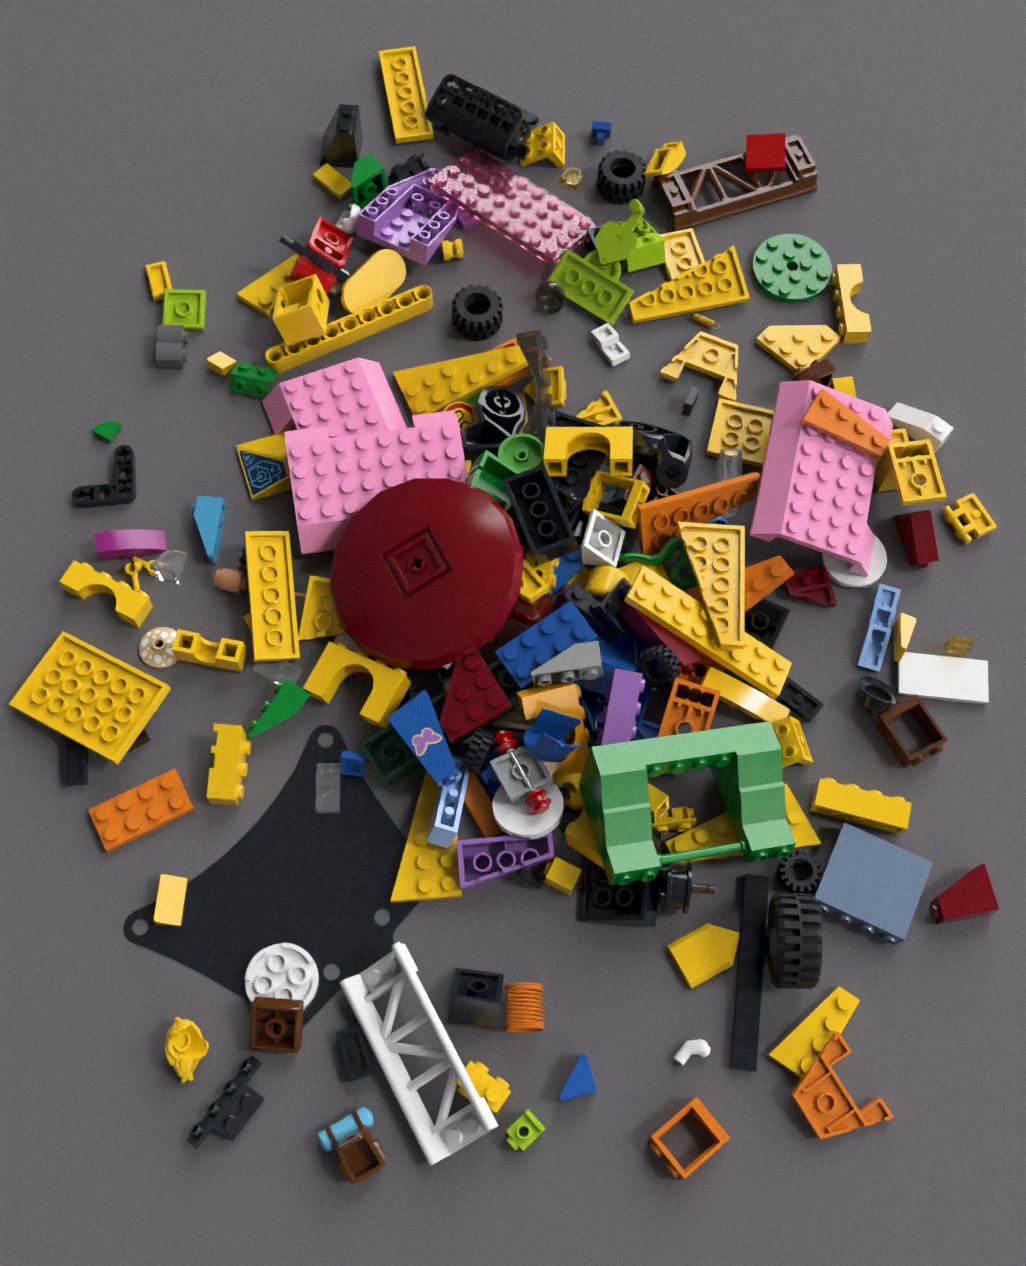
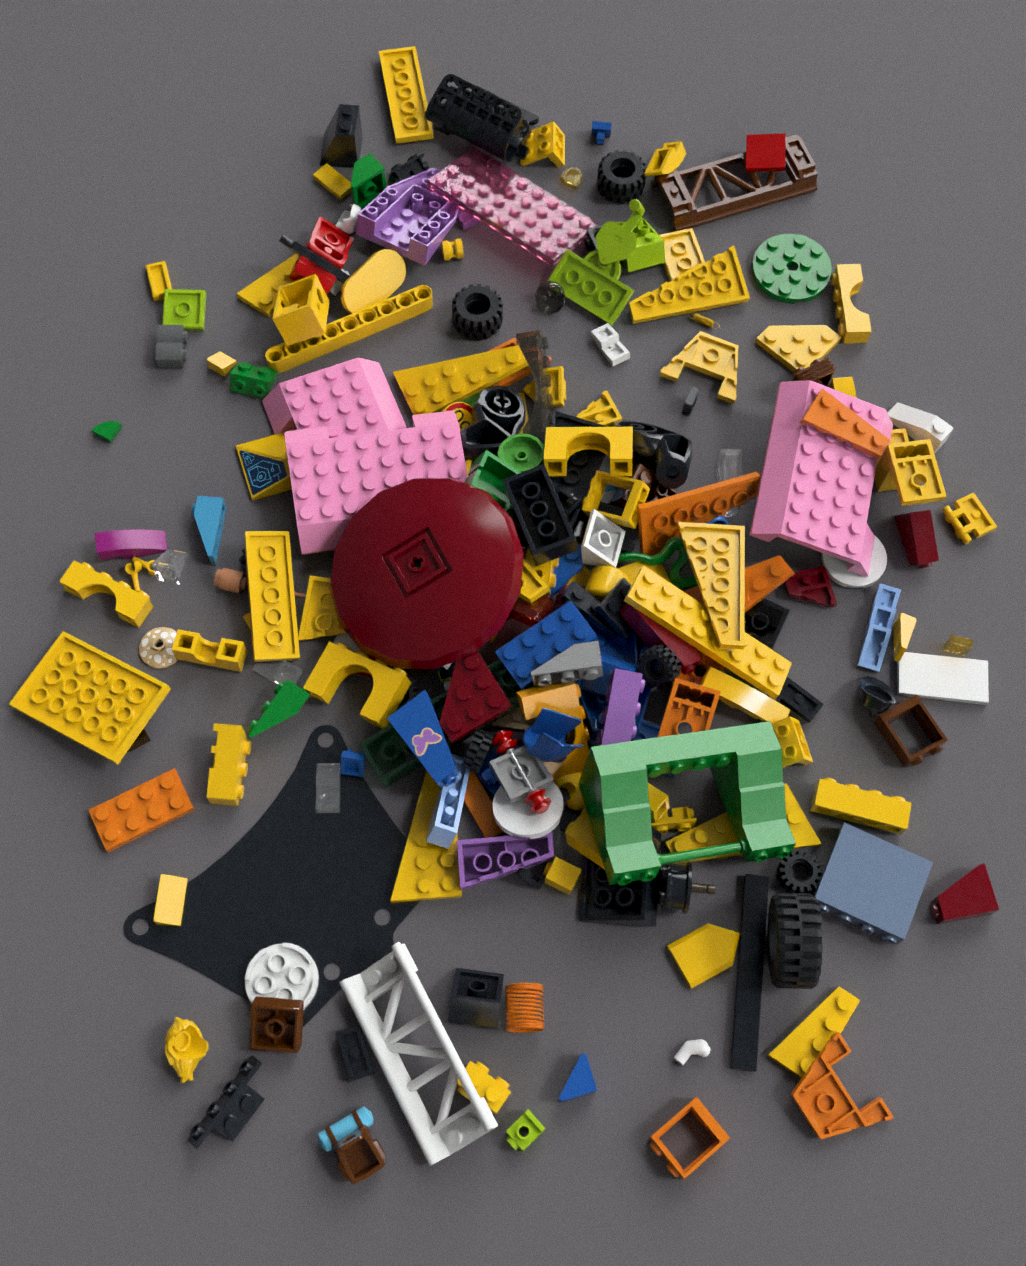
black tile [62,739,88,787] -> none
black beam [71,445,137,508] -> none
yellow plate [706,398,774,468] -> none

